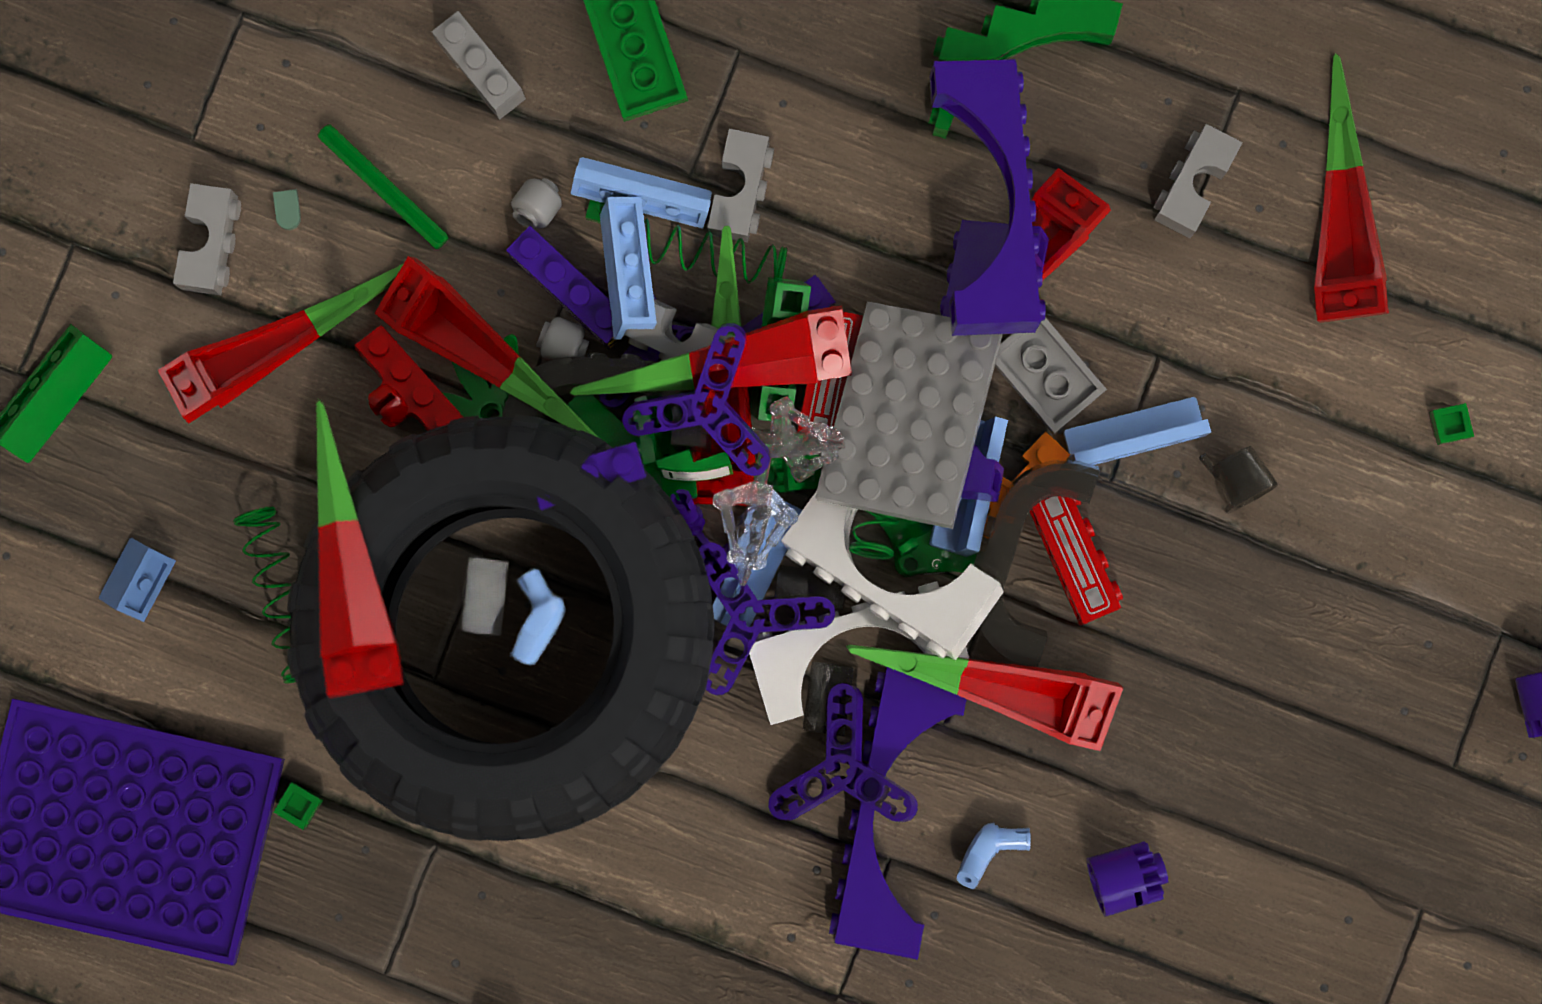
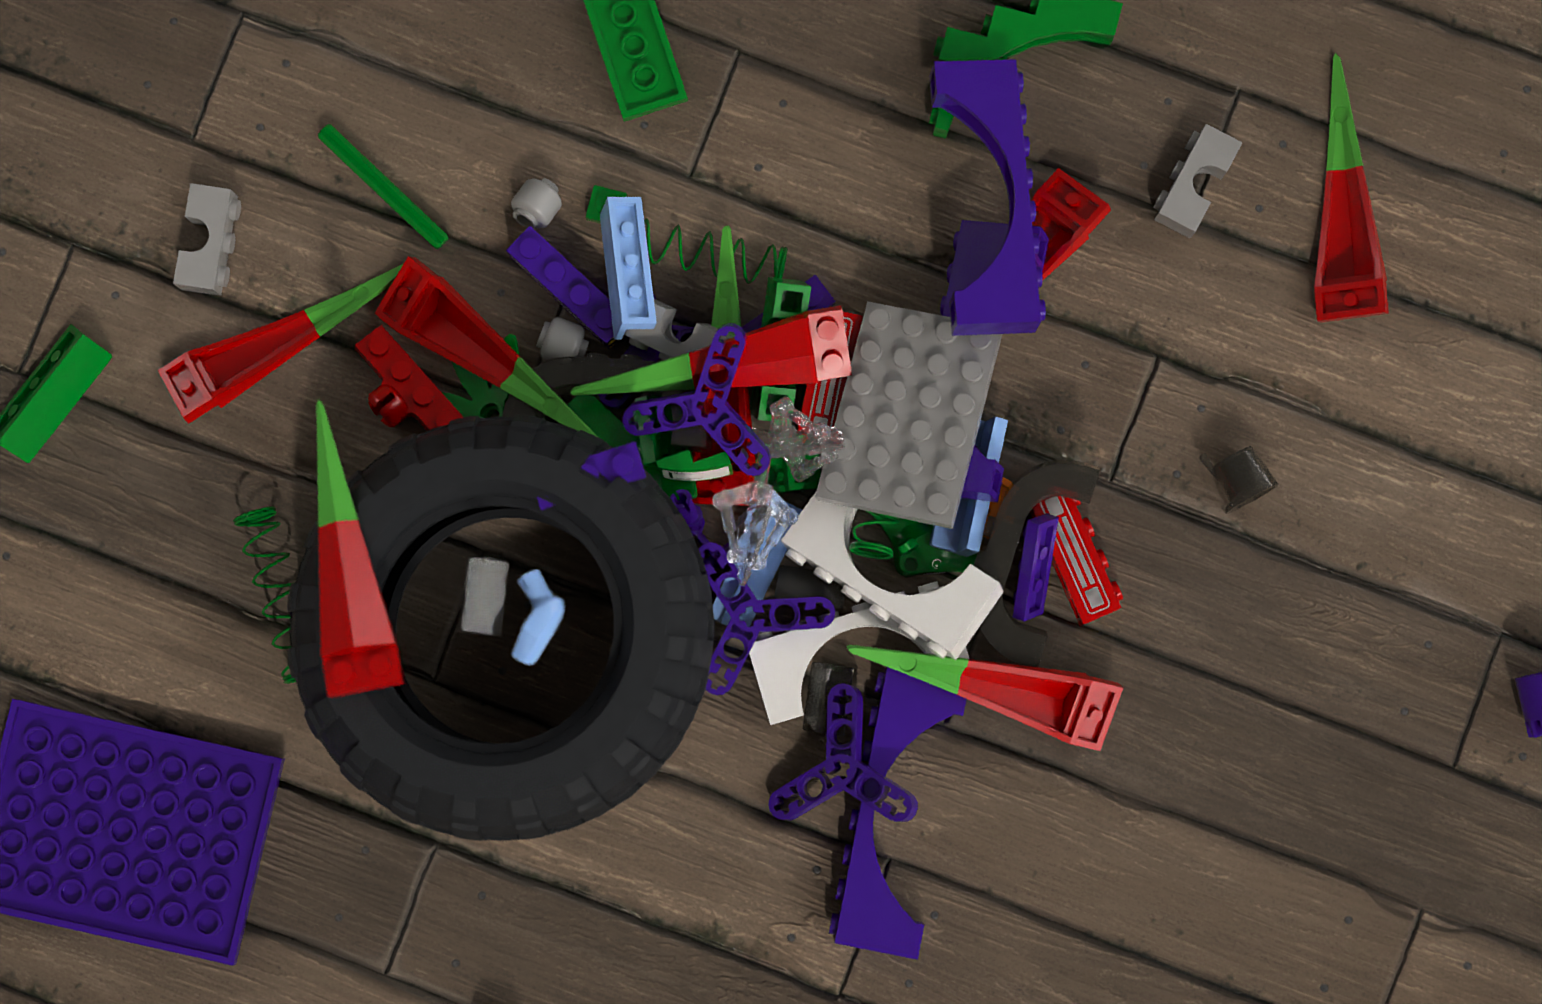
medium blue panel [99,538,176,622] -> none
sand green piece [273,189,301,230] -> none
green plate [273,782,324,830] -> none
light grey arch [431,11,526,120] -> none
light blue panel [571,157,712,229] -> none
light grey arch [707,129,774,243] -> none
light blue arm [957,823,1031,889] -> none
light grey plate [995,317,1107,435] -> none
orange plate [1012,431,1070,489] -> none
light blue panel [1063,397,1211,471] -> none
dark purple gear [1086,841,1168,917] -> none
green plate [1429,403,1474,445] -> none
none -> dark purple plate [1012,513,1059,622]

